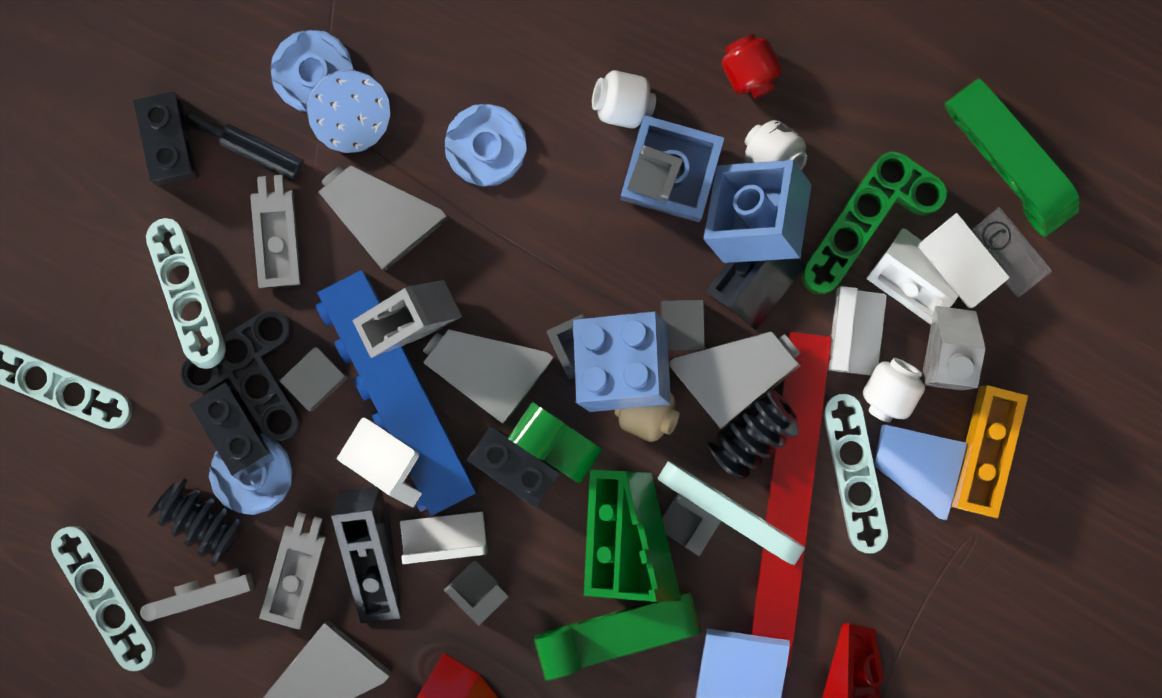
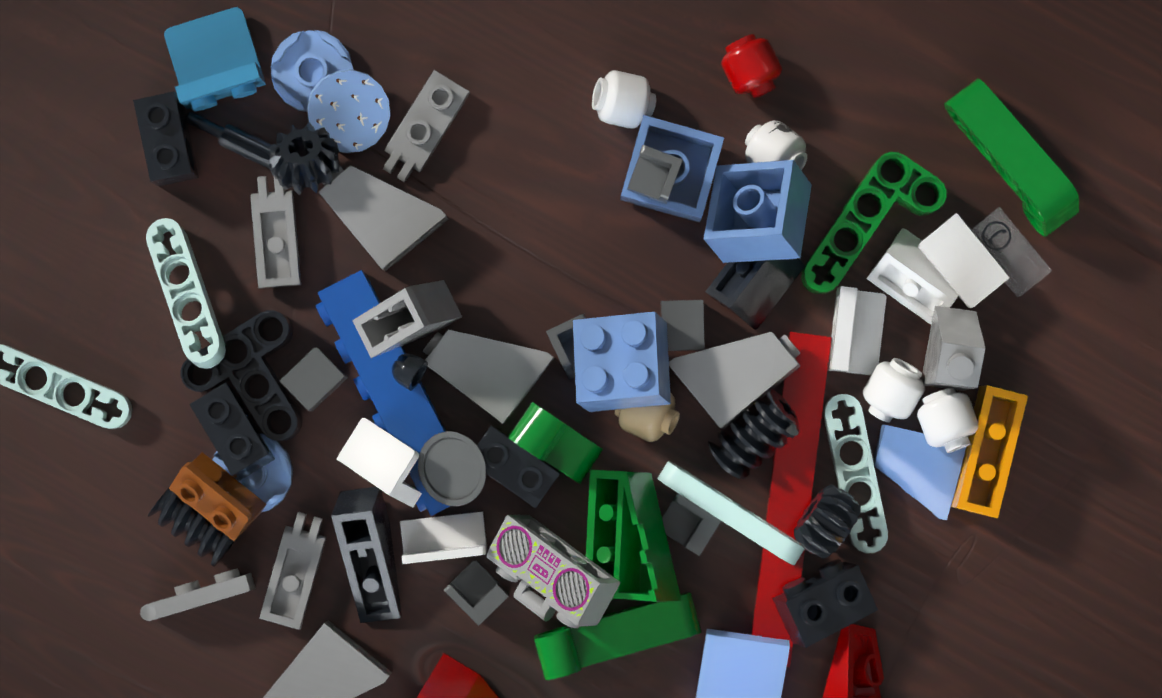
light aqua beam [51,526,156,671] -> none
light blue tile [445,104,527,187] -> none
none -> dark azure bracket [164,7,266,111]
none -> dark orange bracket [169,452,267,541]
none -> black gear [269,122,340,196]
none -> light grey hinge [383,70,470,182]
none -> black hinge [392,353,428,391]
none -> dark grey piece [418,431,486,506]
none -> light grey piece [486,515,621,628]
none -> black brick [772,559,878,648]
none -> black gear [794,484,861,559]
none -> white head [917,387,979,453]

